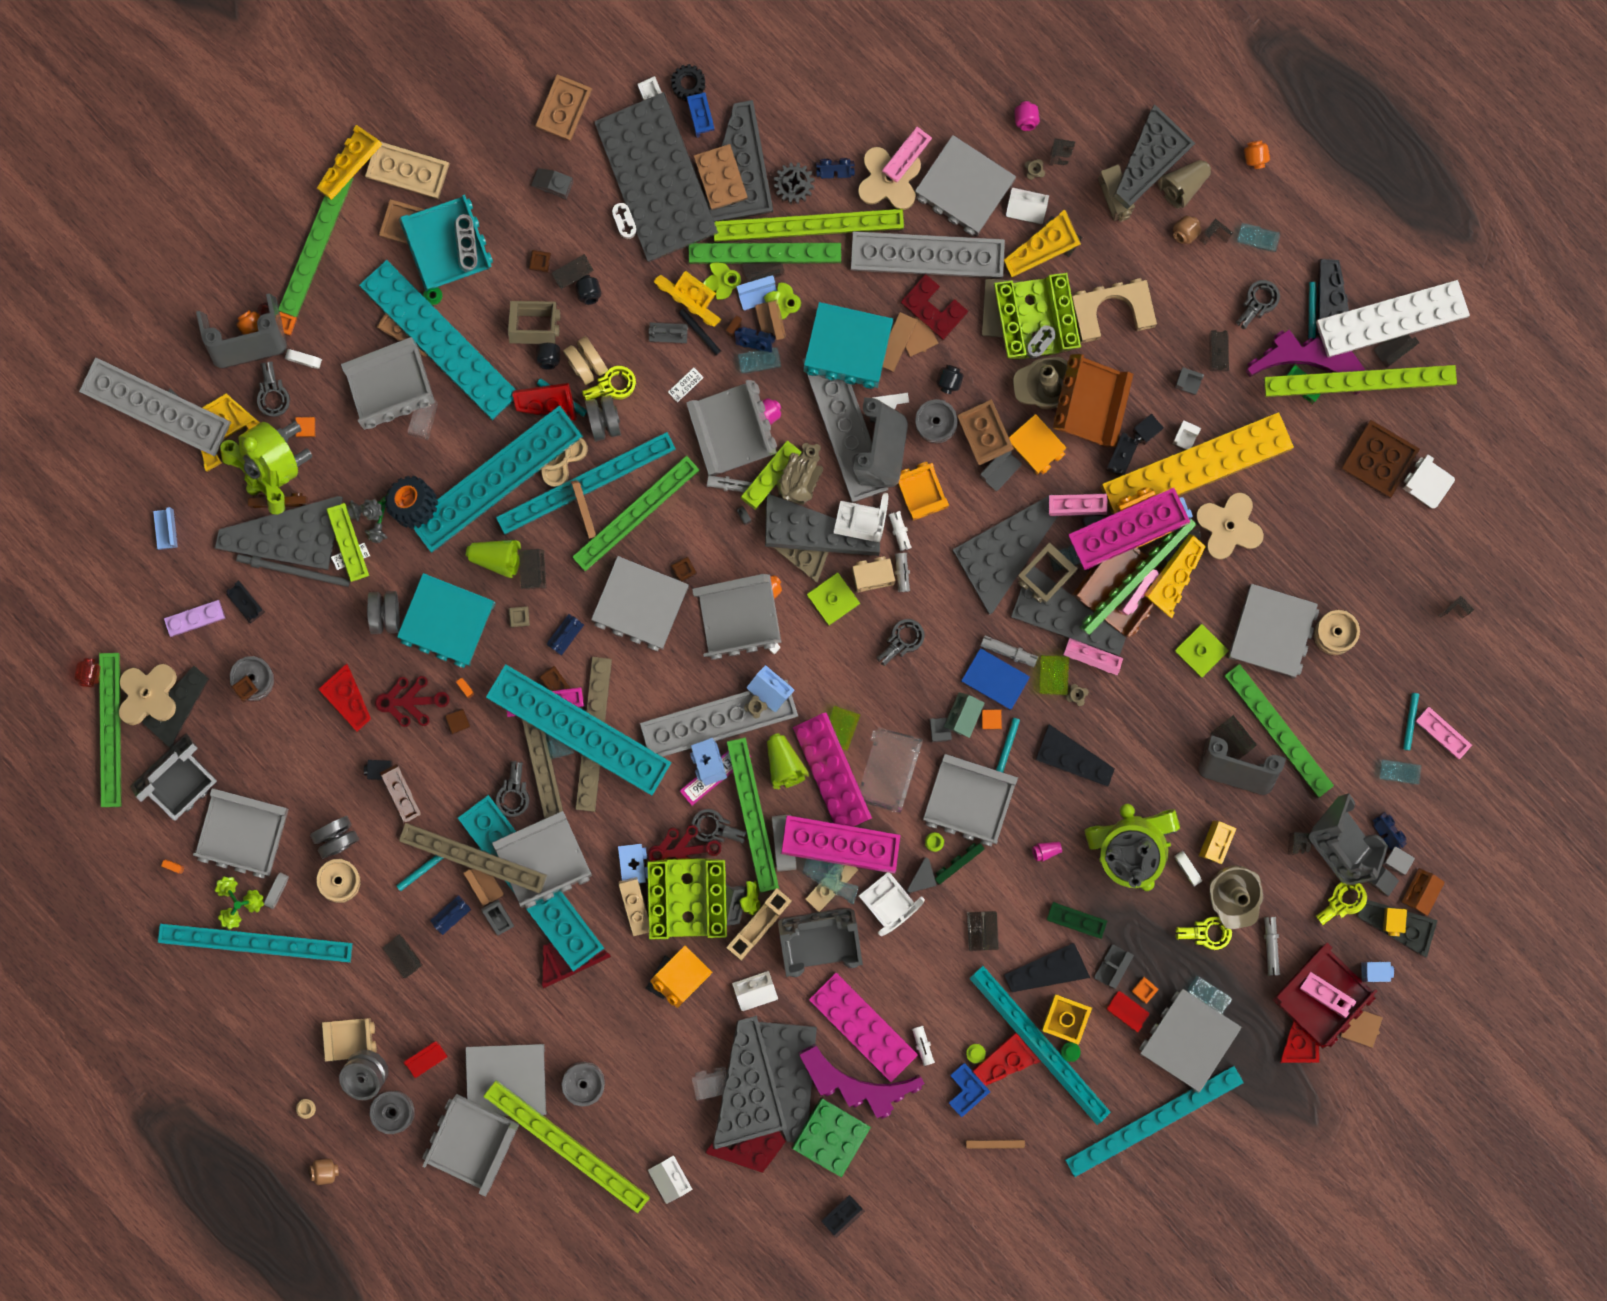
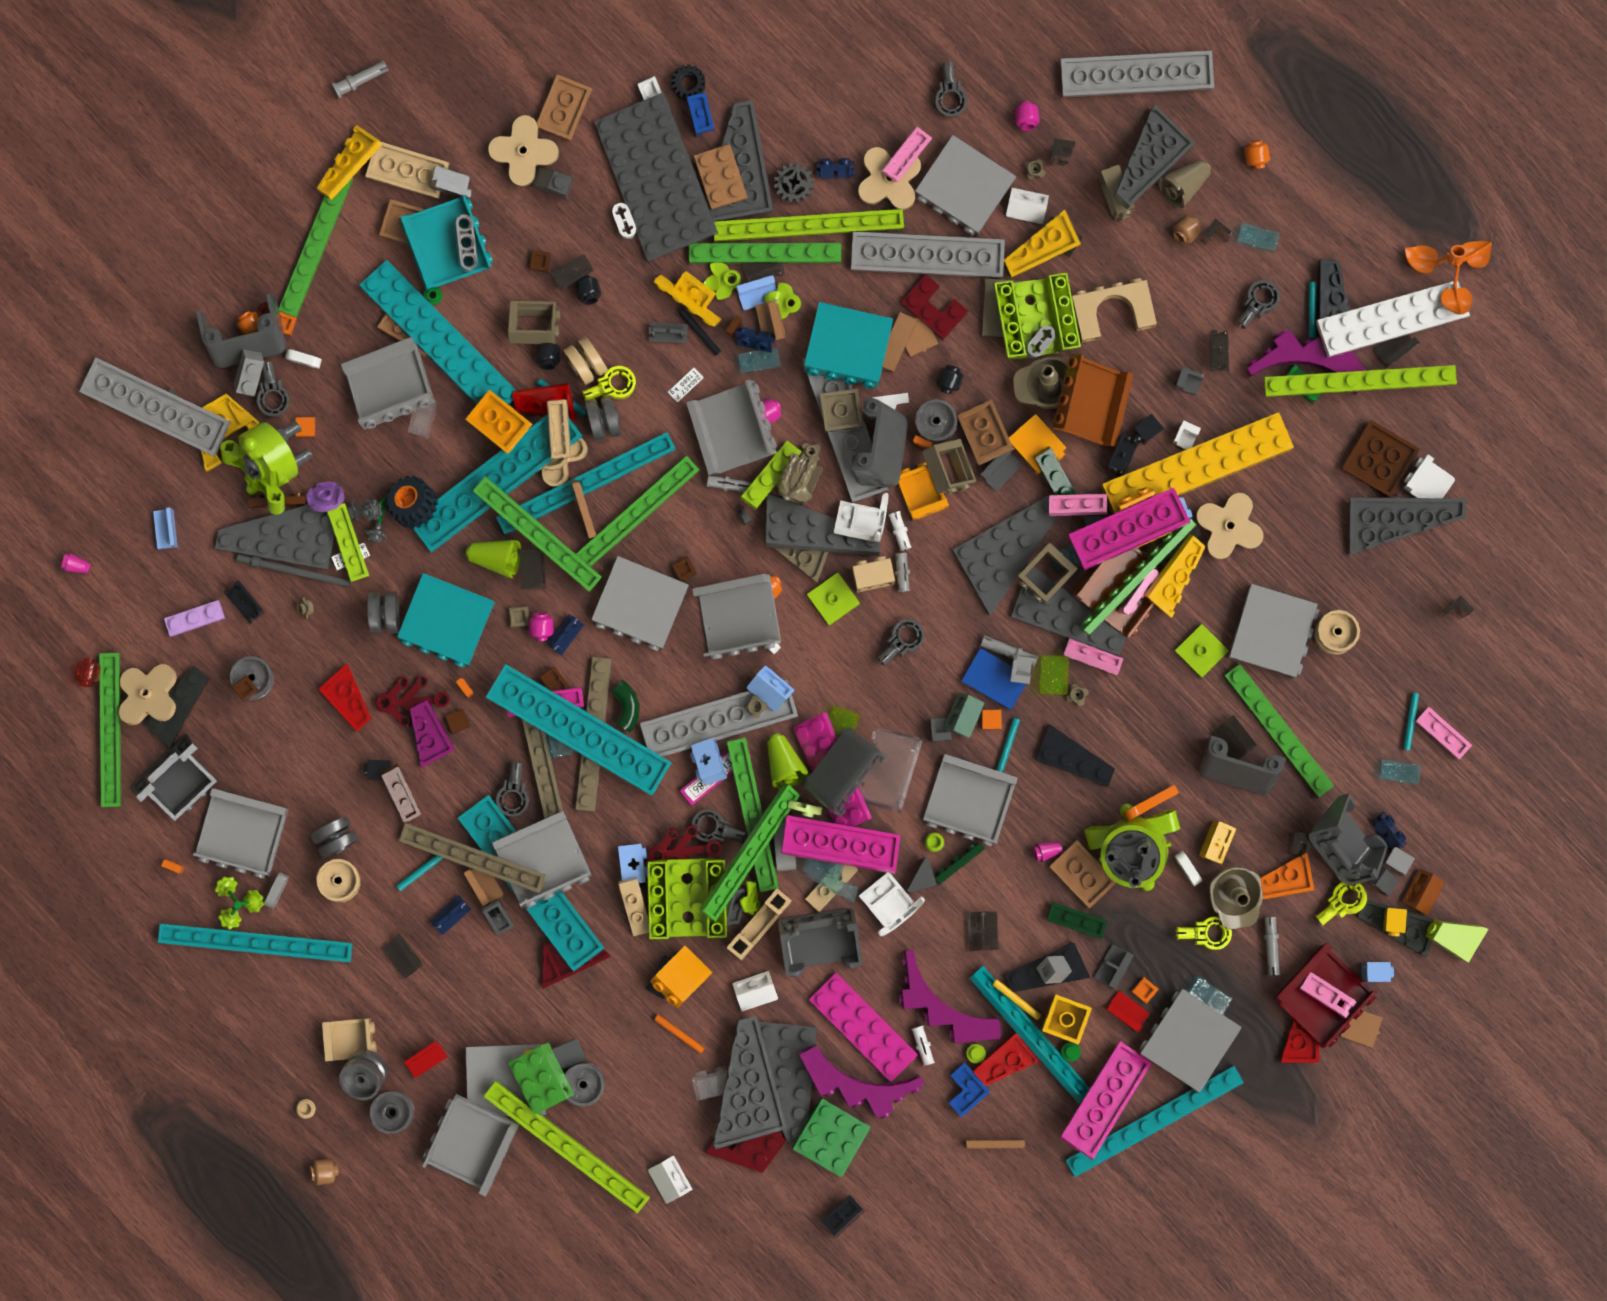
none -> dark pink cone [61,553,91,574]
none -> light grey brick [234,349,264,396]
none -> dark tan plate [297,597,314,620]
none -> medium lavender tile [306,482,345,512]
none -> light grey pin [331,60,389,99]
none -> magenta wing [410,699,455,768]
none -> panel [429,166,472,198]
none -> light orange plate [466,390,533,454]
none -> bright green plate [473,476,602,592]
none -> tan plant [488,115,559,187]
none -> bright green piece [508,1042,574,1115]
none -> dark pink head [528,612,554,641]
none -> tan plate [547,400,571,459]
none -> dark grey panel [552,1038,586,1070]
none -> dark green cylinder [611,680,640,733]
none -> orange bar [654,1014,705,1054]
none -> bright green plate [699,783,800,922]
none -> yellowish green plate [788,800,822,817]
none -> dark grey windscreen [803,727,887,817]
none -> dark tan plate [820,388,863,432]
none -> magenta arch [899,950,1001,1043]
none -> orange tile [913,435,933,449]
none -> dark tan window [922,439,977,495]
none -> dark grey pin [935,62,967,117]
none -> yellow bar [992,979,1041,1020]
none -> light grey panel [1010,654,1032,684]
none -> plate [1033,446,1077,495]
none -> light grey panel [1036,956,1072,984]
none -> medium nougat plate [1049,840,1116,909]
none -> dark pink plate [1059,1041,1152,1160]
none -> light grey plate [1060,51,1214,98]
none -> orange beam [1123,785,1179,821]
none -> orange wing [1260,852,1315,899]
none -> dark grey wing [1349,498,1466,555]
none -> orange plant [1405,241,1492,315]
none -> slope [1425,920,1488,963]

